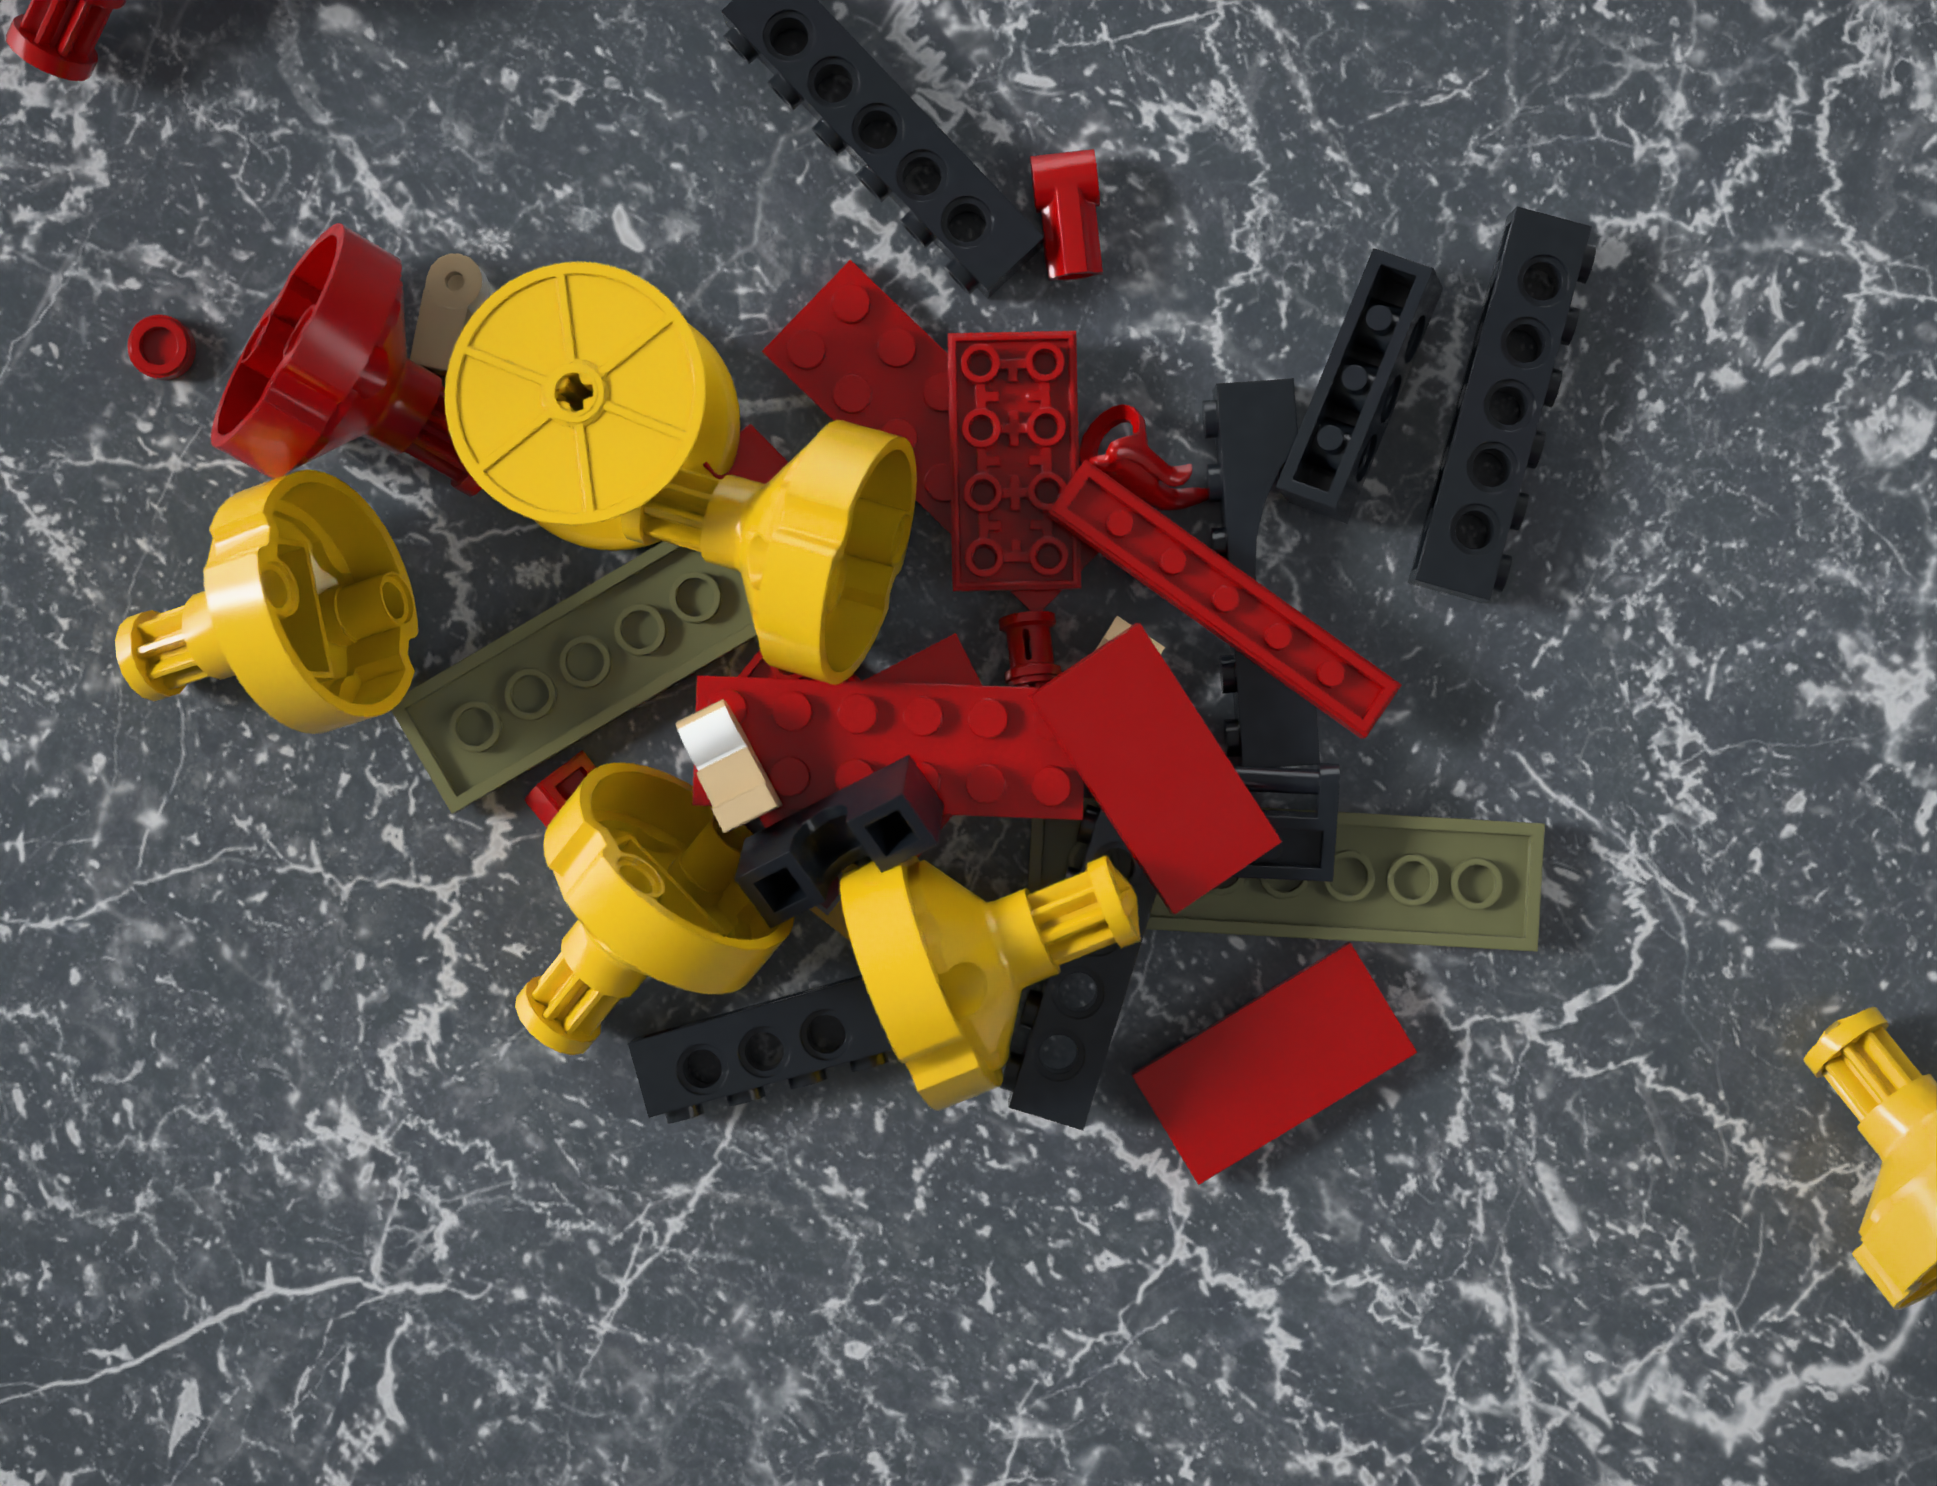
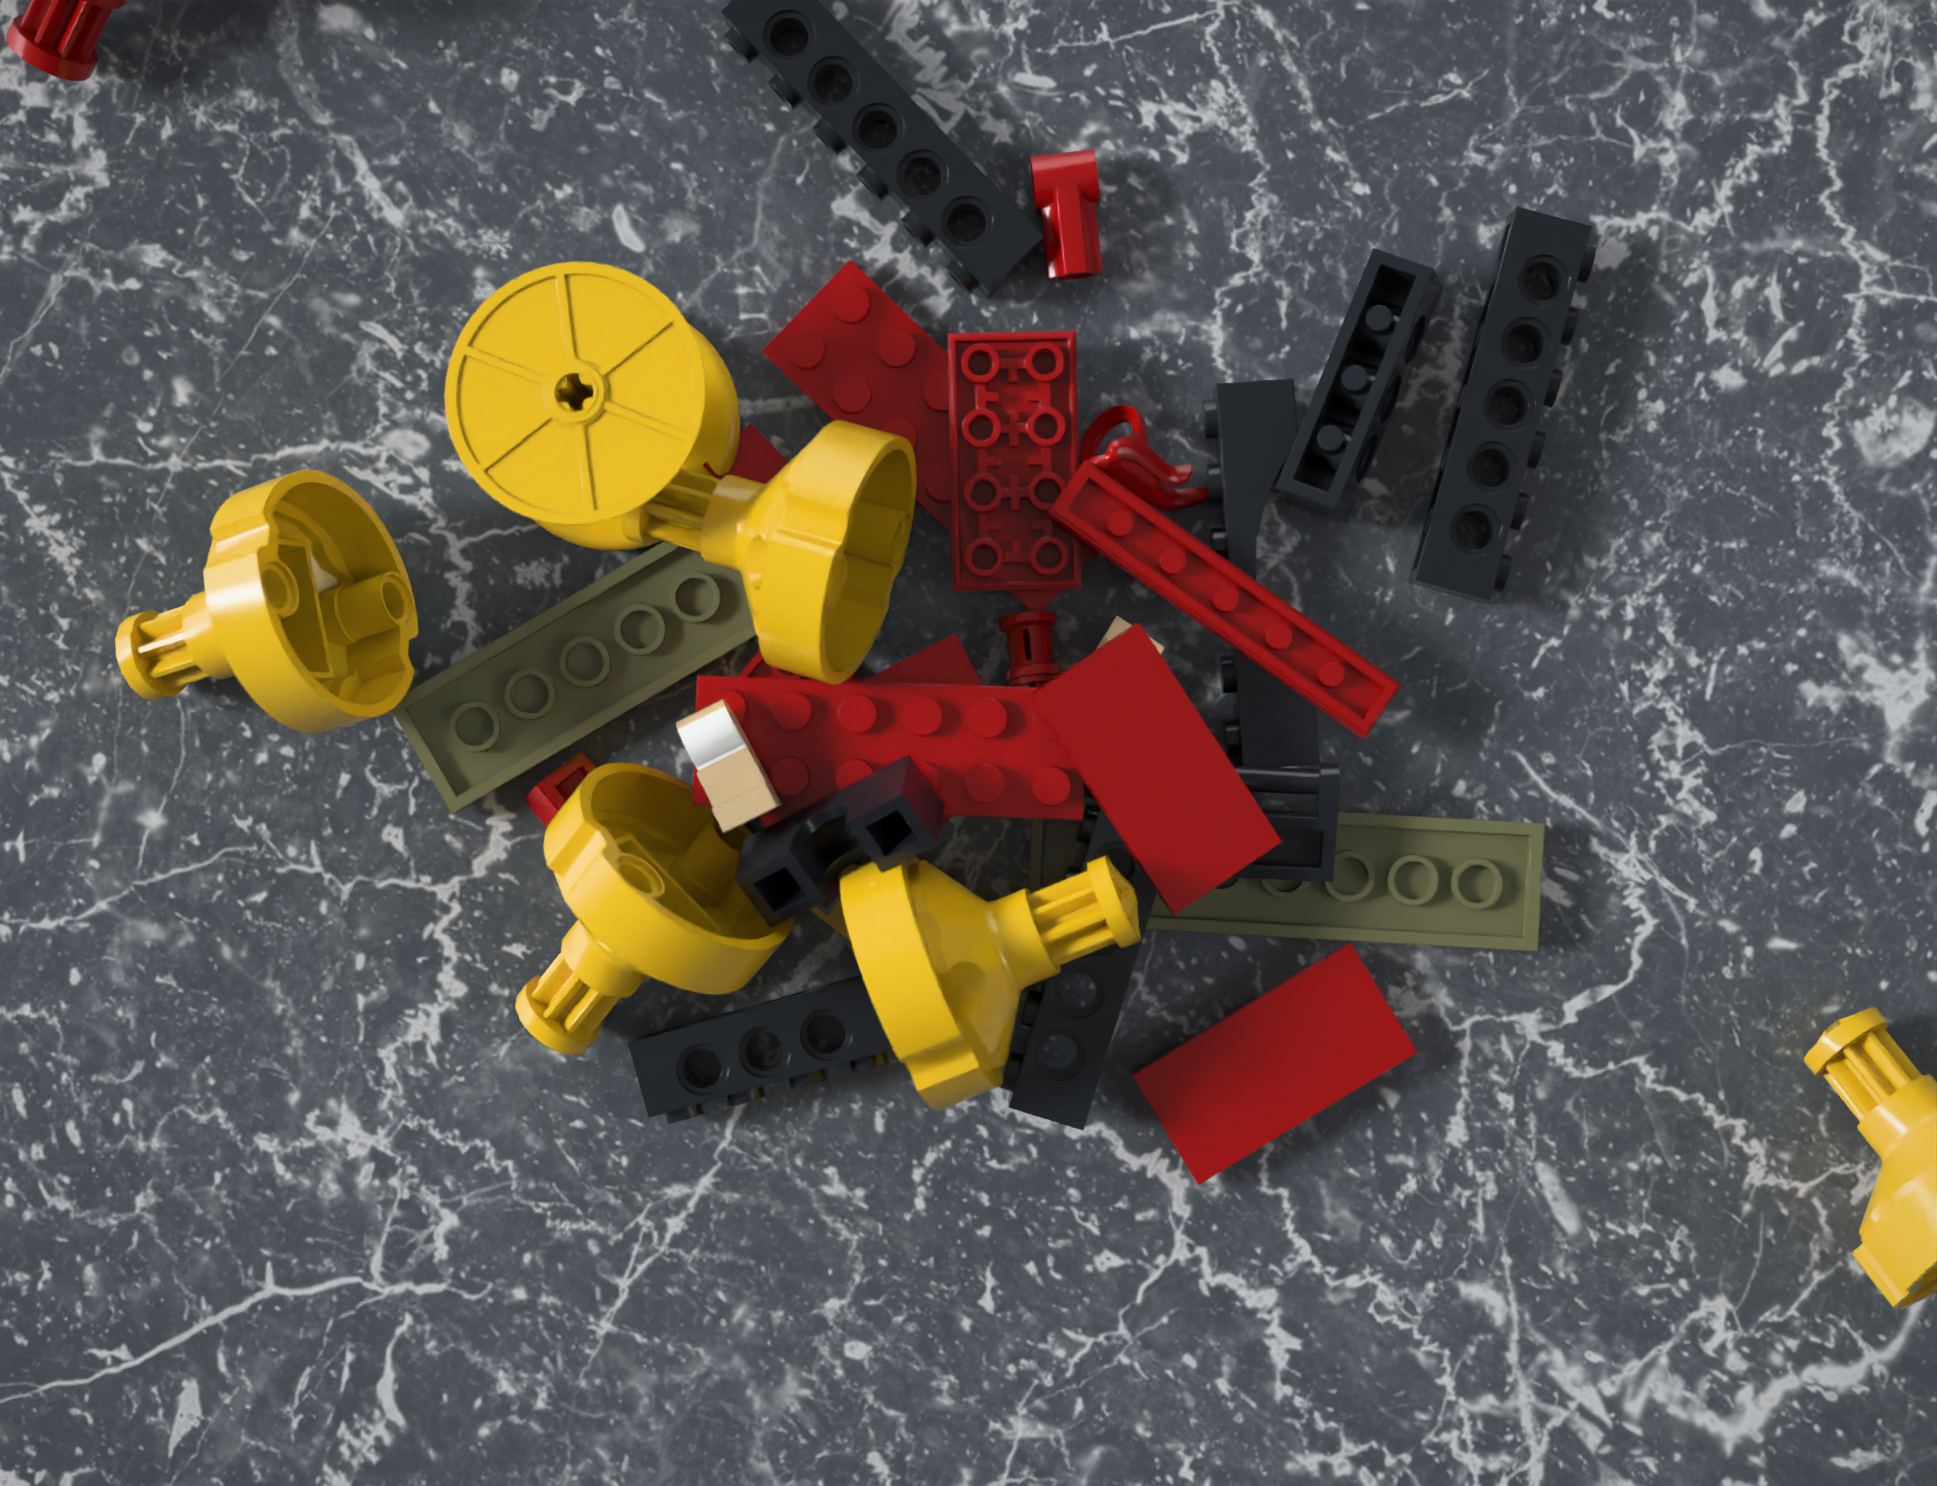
red tile [127,314,196,380] -> none
red piece [211,223,482,497] -> none
tan leg [410,254,490,377] -> none

